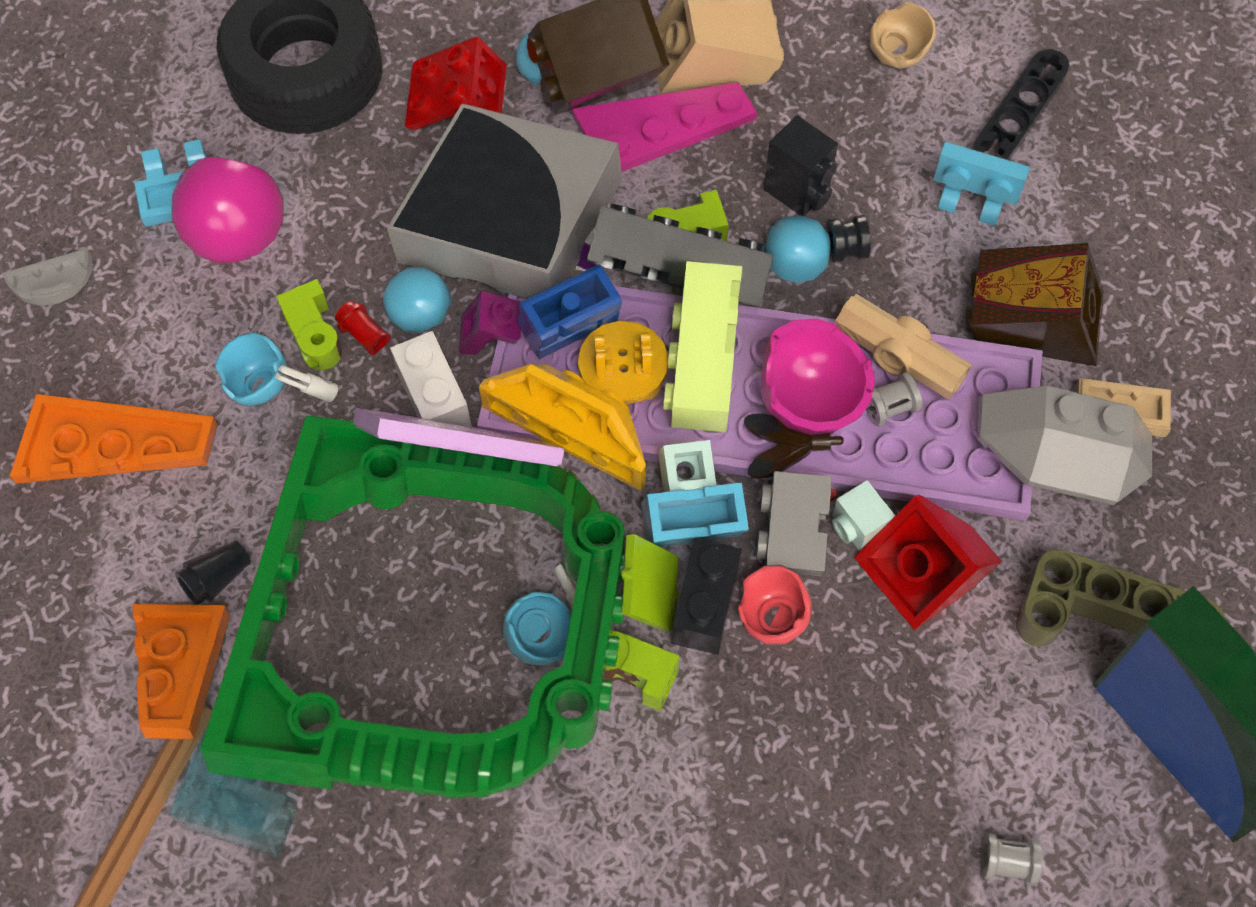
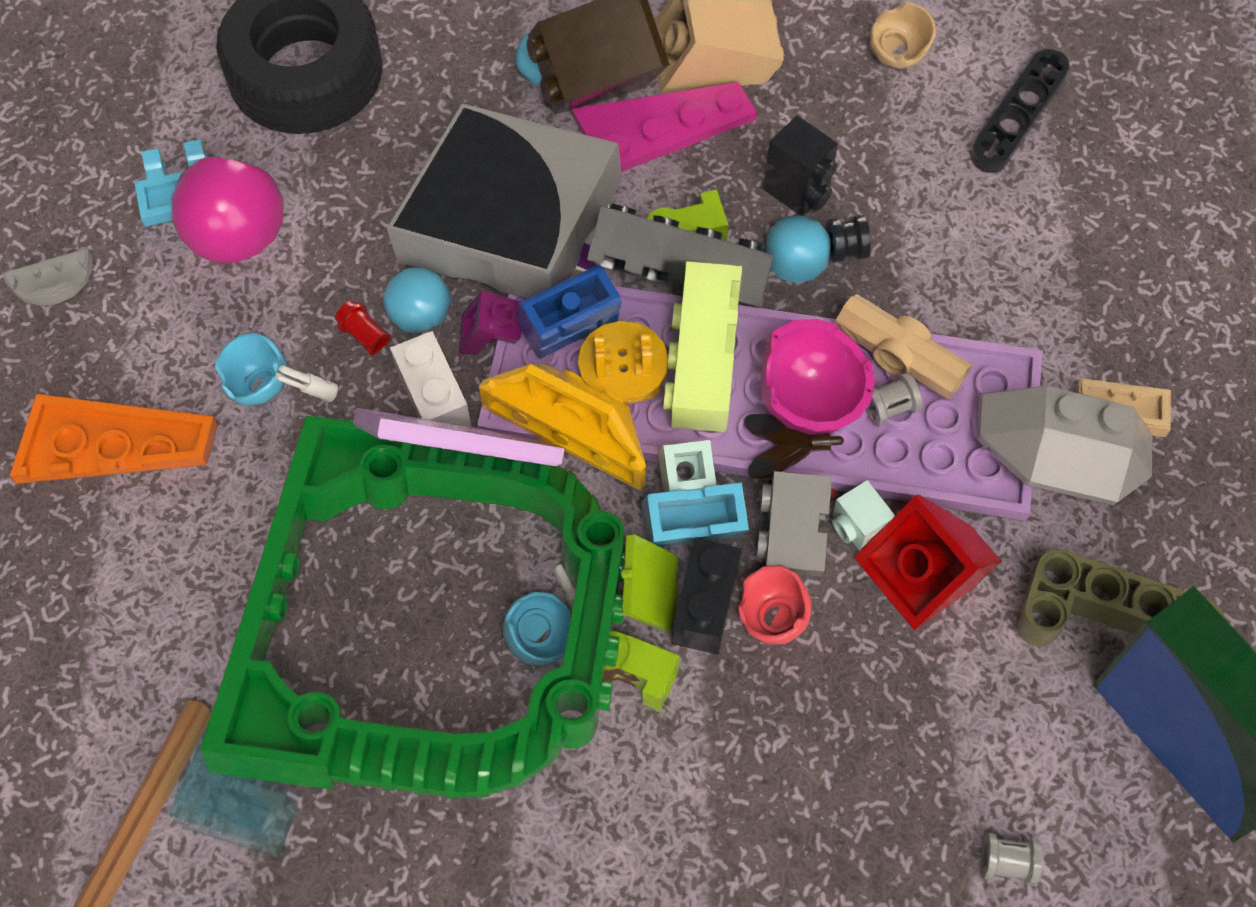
orange wing [132,604,230,739] -> none
black cone [175,540,251,605] -> none
lime leg [276,279,342,371] -> none
red bracket [405,36,507,130] -> none
medium azure plate [933,142,1030,226] -> none
slope [966,243,1104,366] -> none

